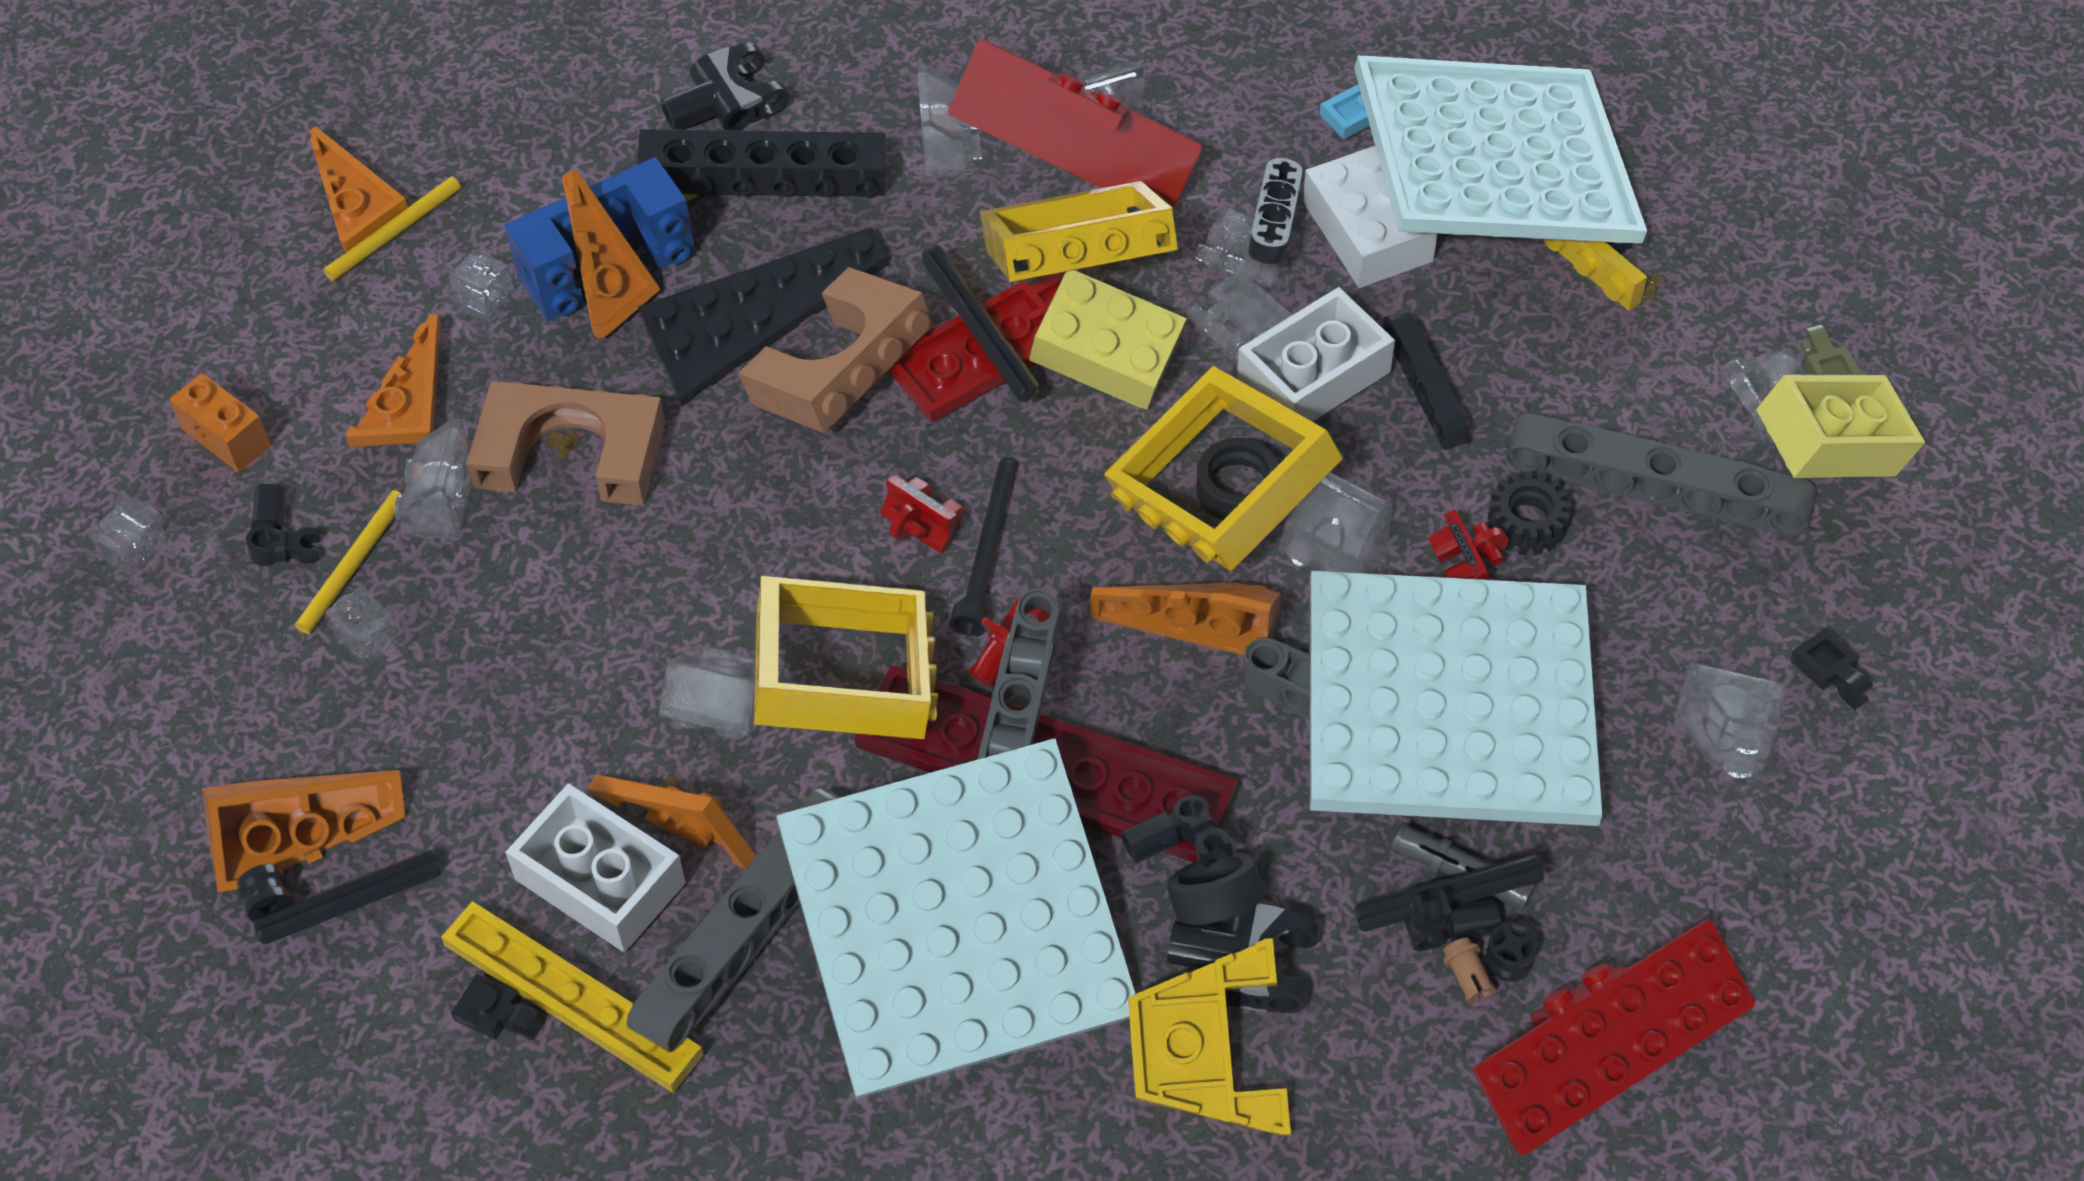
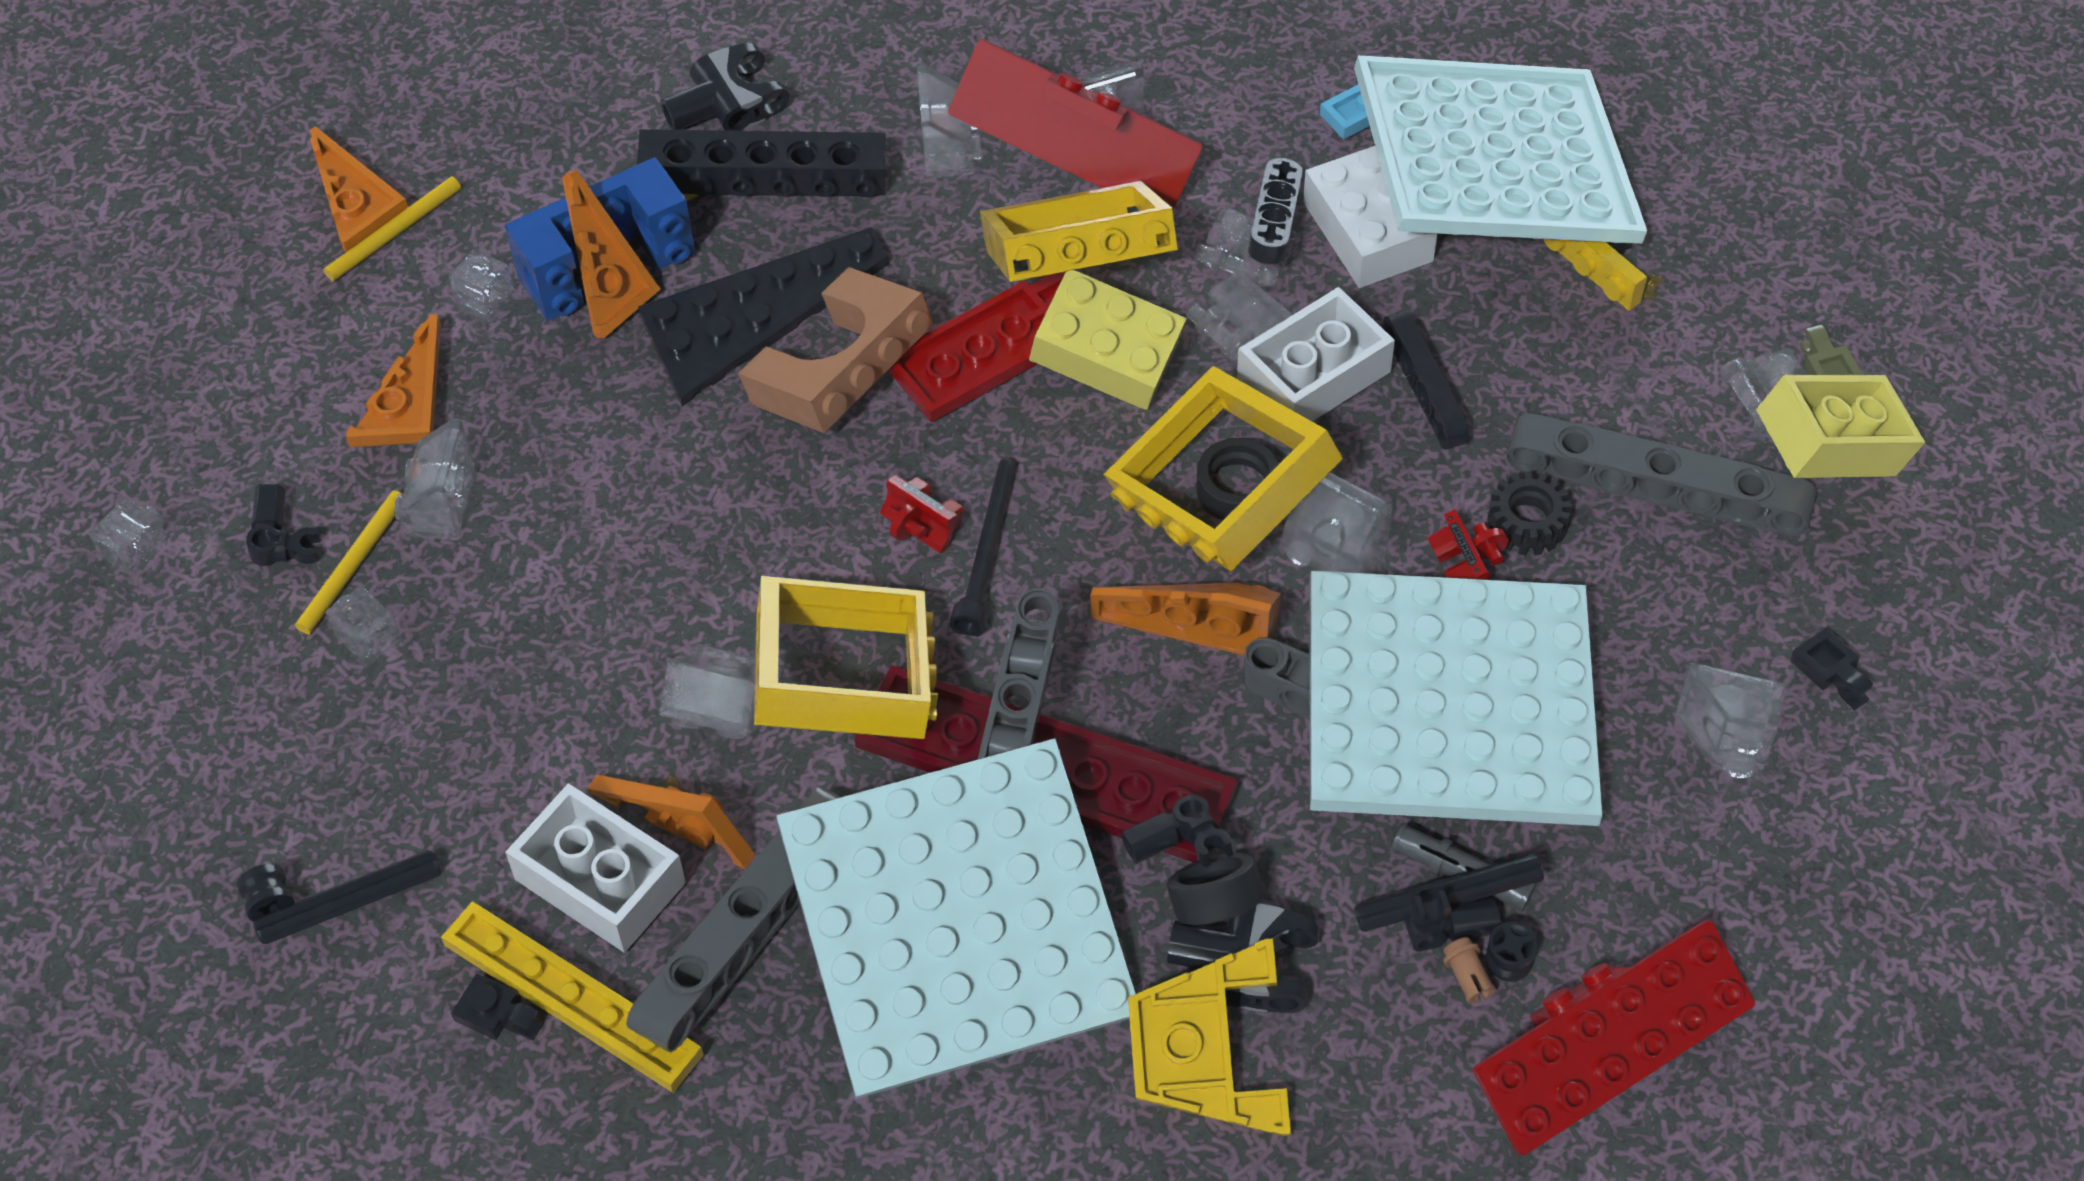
orange brick [169,373,271,473] -> none
orange wedge [202,770,405,892] -> none
nougat arch [466,381,665,506] -> none
clear yellow piece [546,431,579,459] -> none
black axle [922,245,1039,402] -> none
red bracket [968,597,1050,688] -> none

